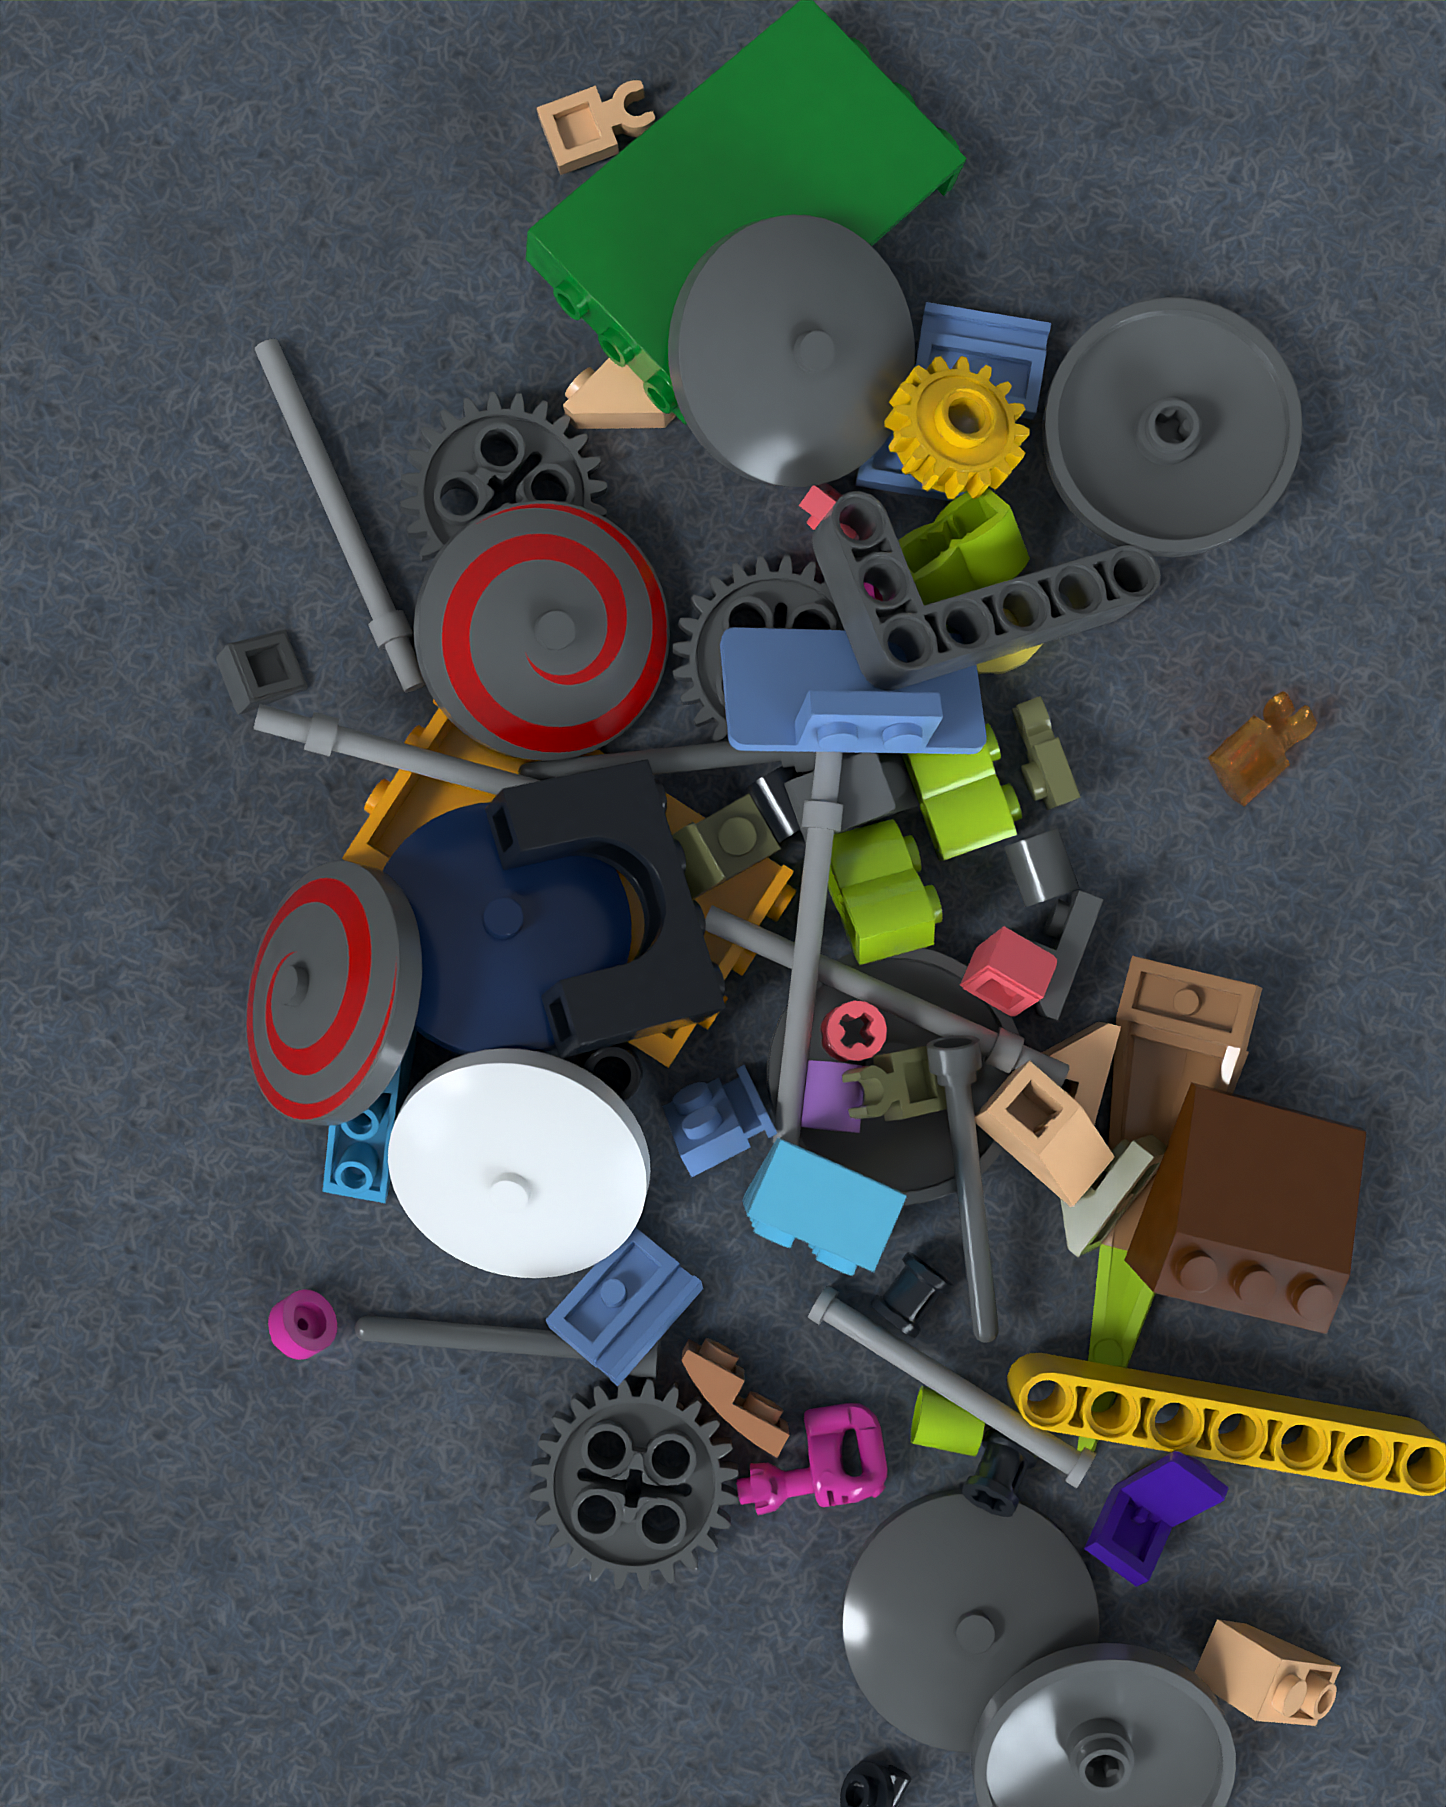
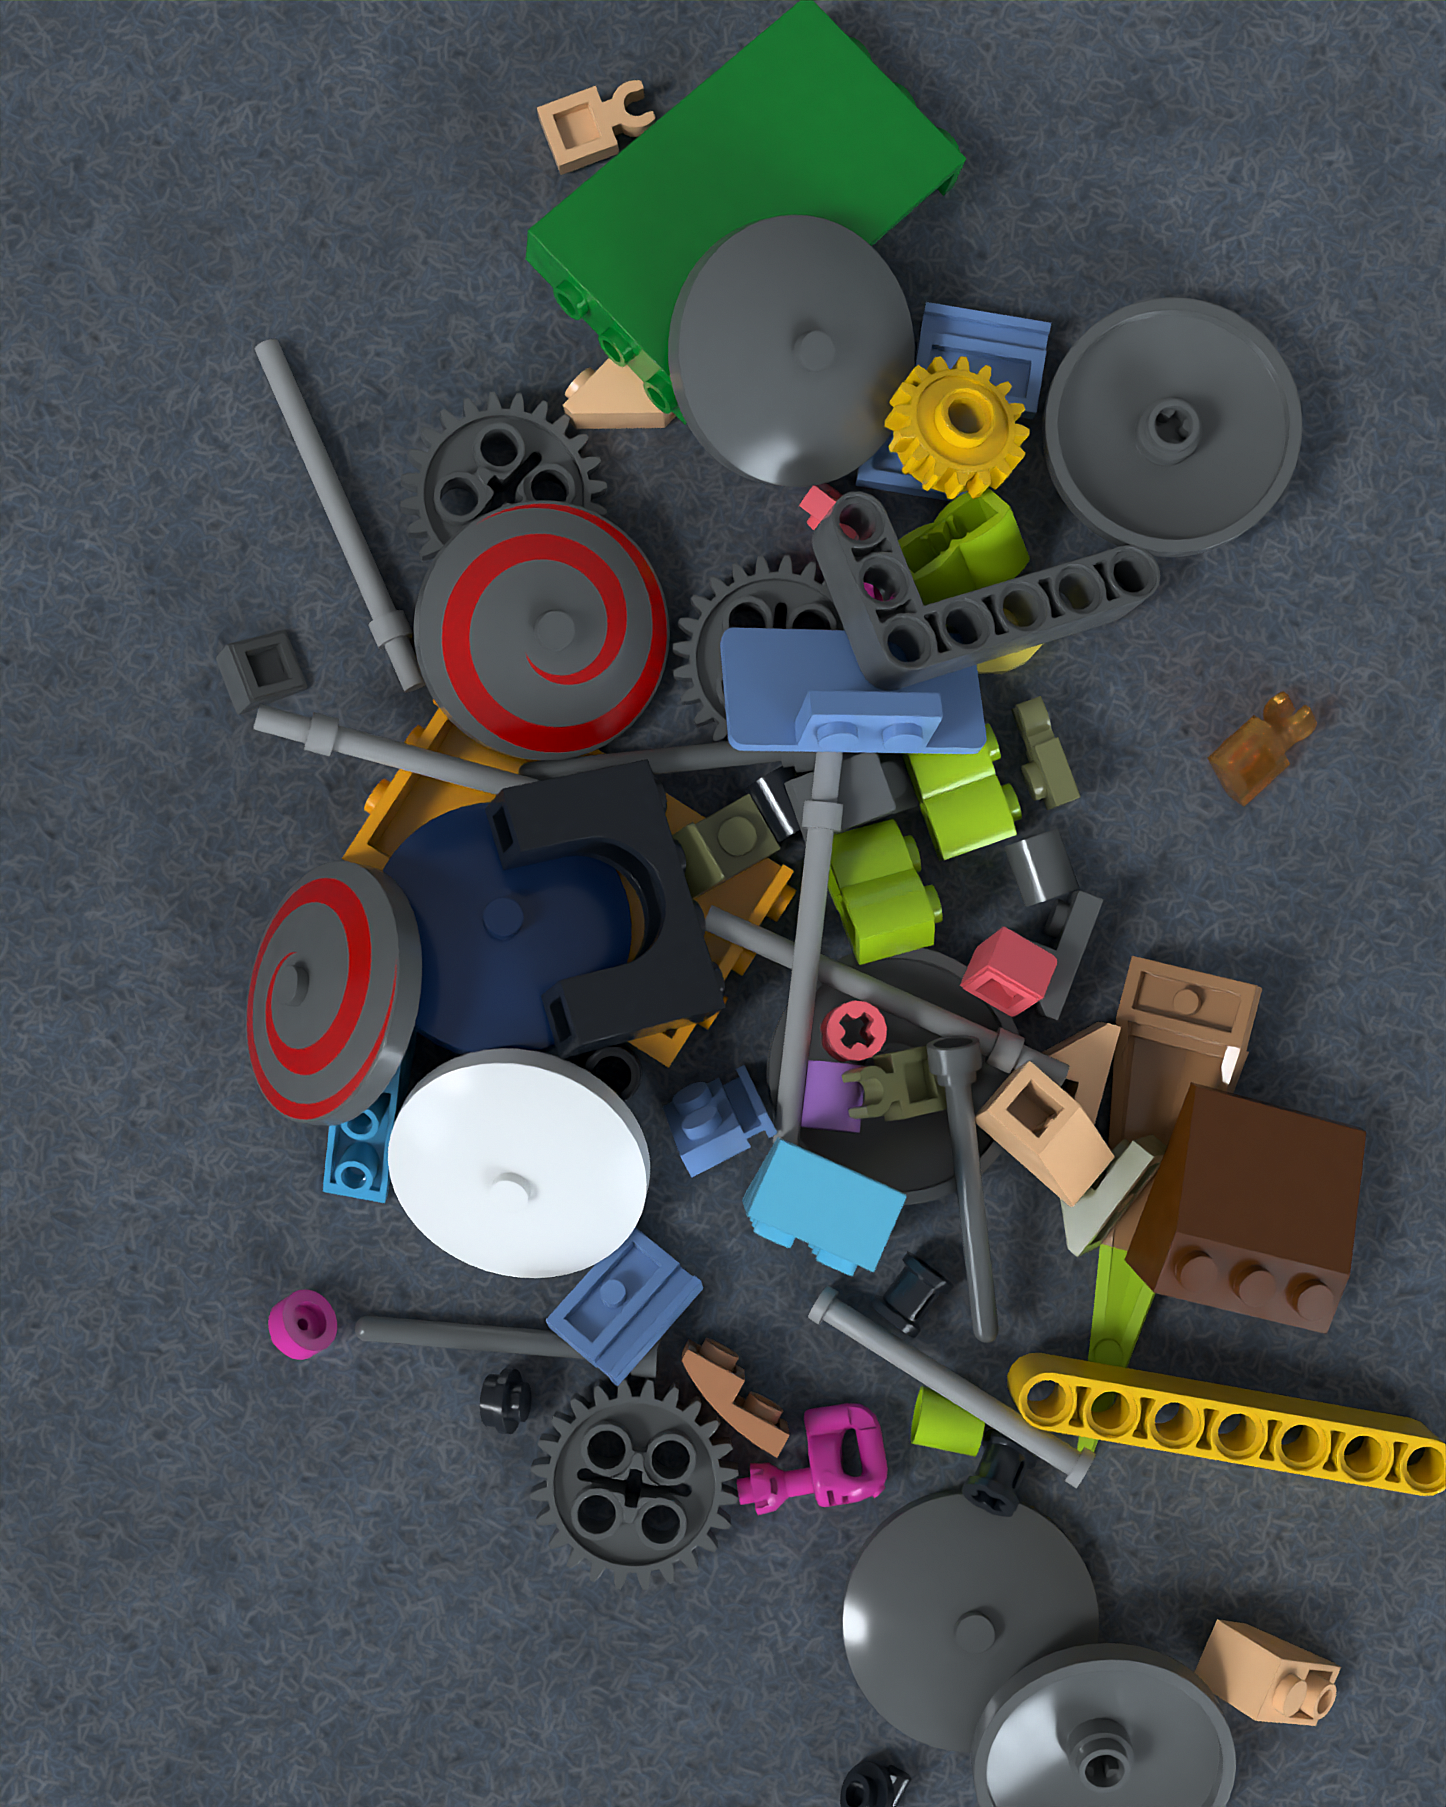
dark purple bracket [1084,1451,1229,1587] -> none
none -> black plate [480,1368,532,1434]

